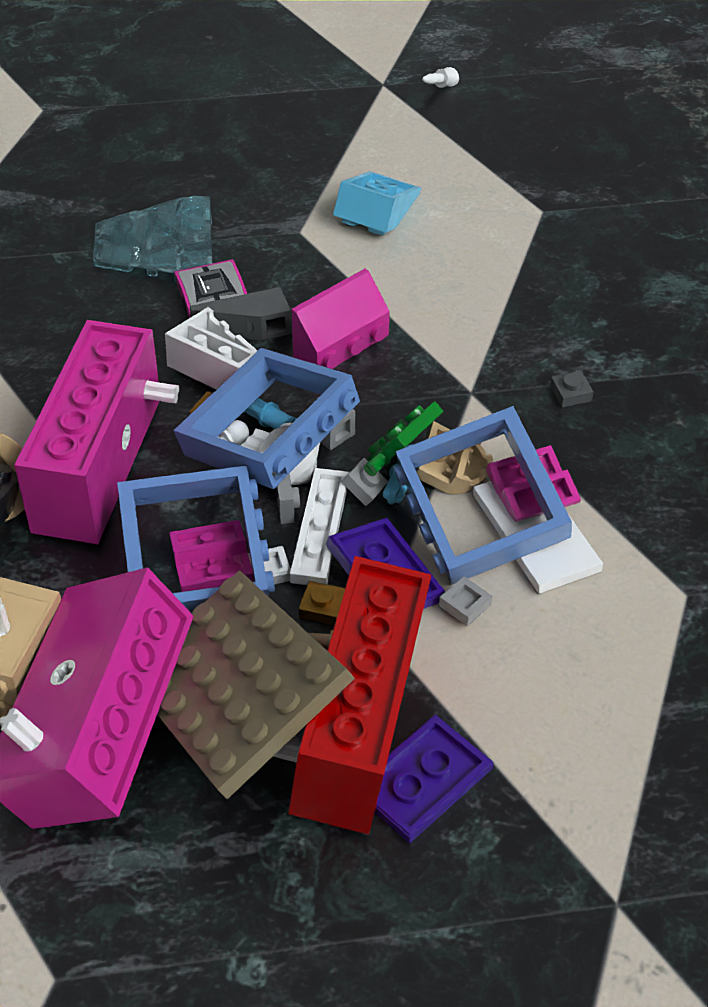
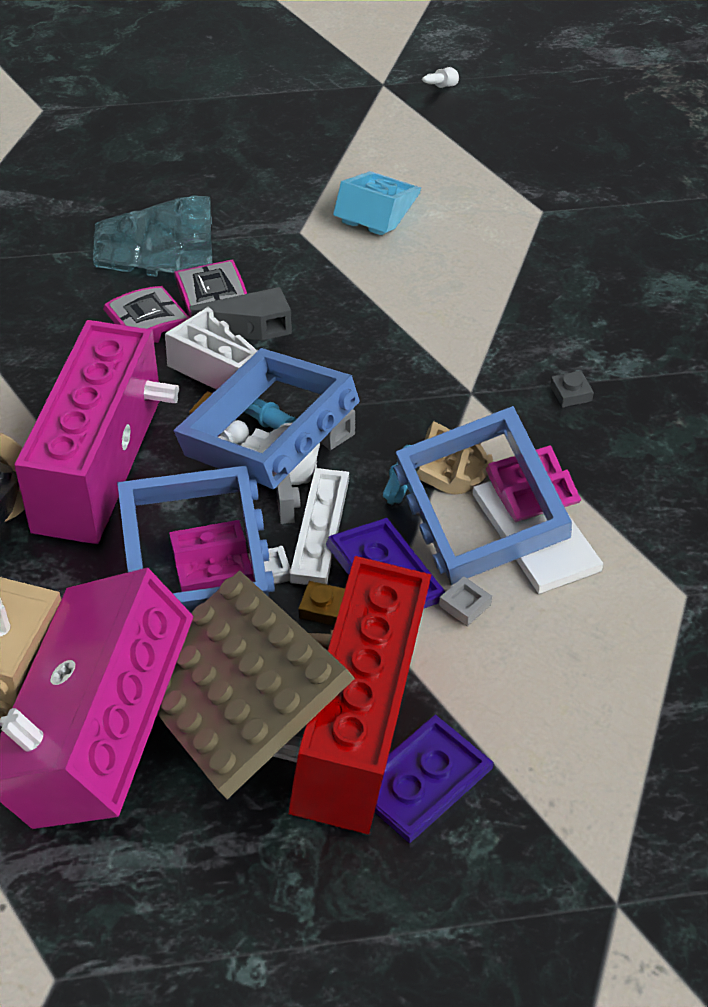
dark pink slope [292,268,390,369] -> none
light grey plate [341,458,388,506] -> none
green plate [364,401,444,476] -> none
none -> slope [103,286,190,343]

